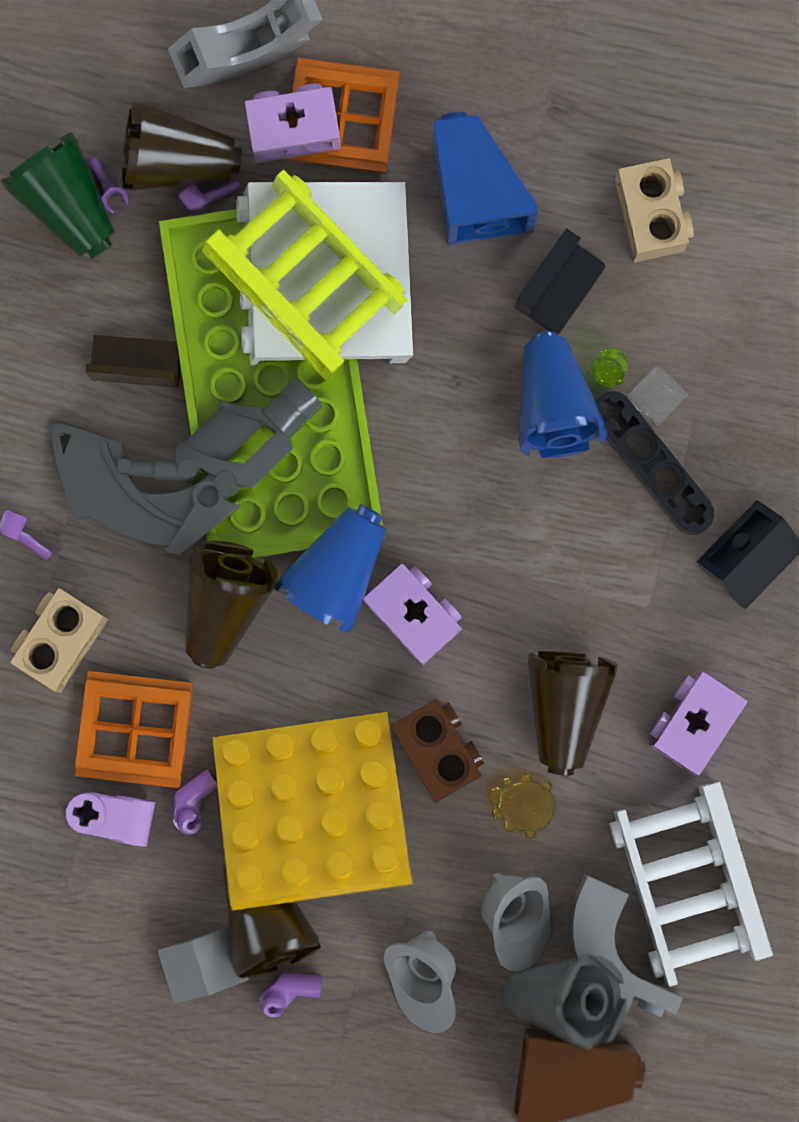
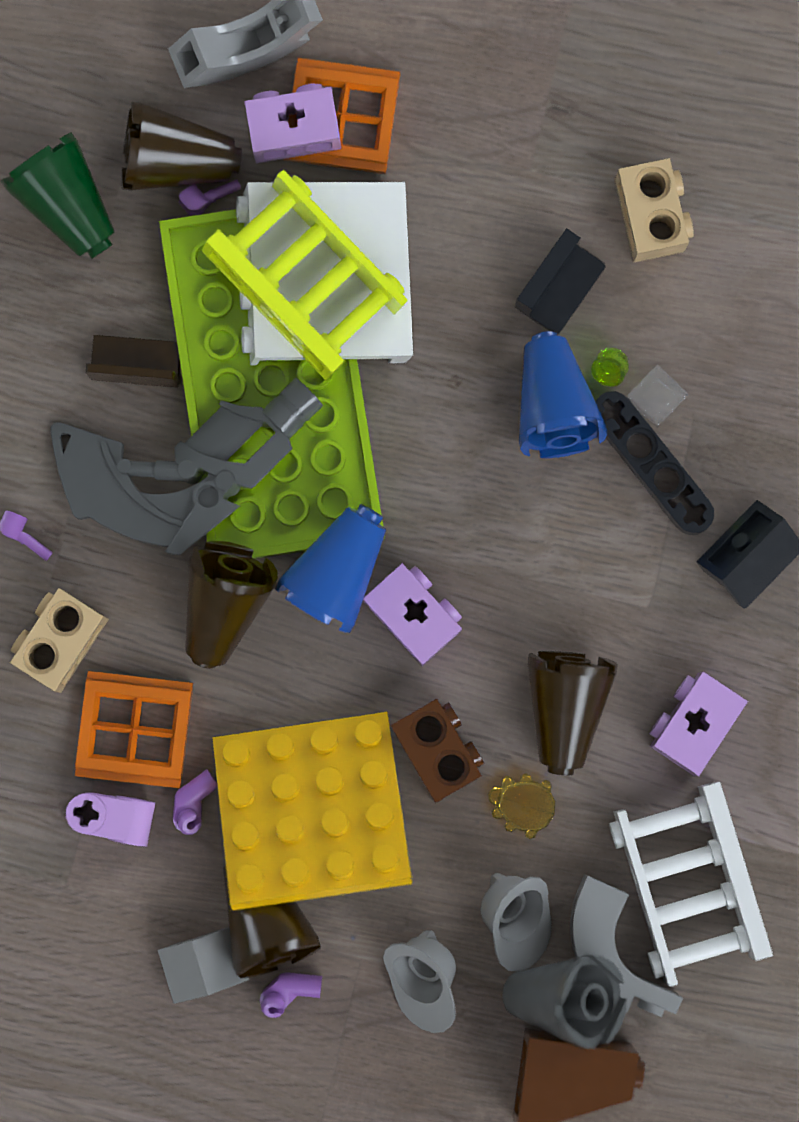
medium lavender hand [88,157,129,214] -> none
blue slope [432,112,538,245] -> none

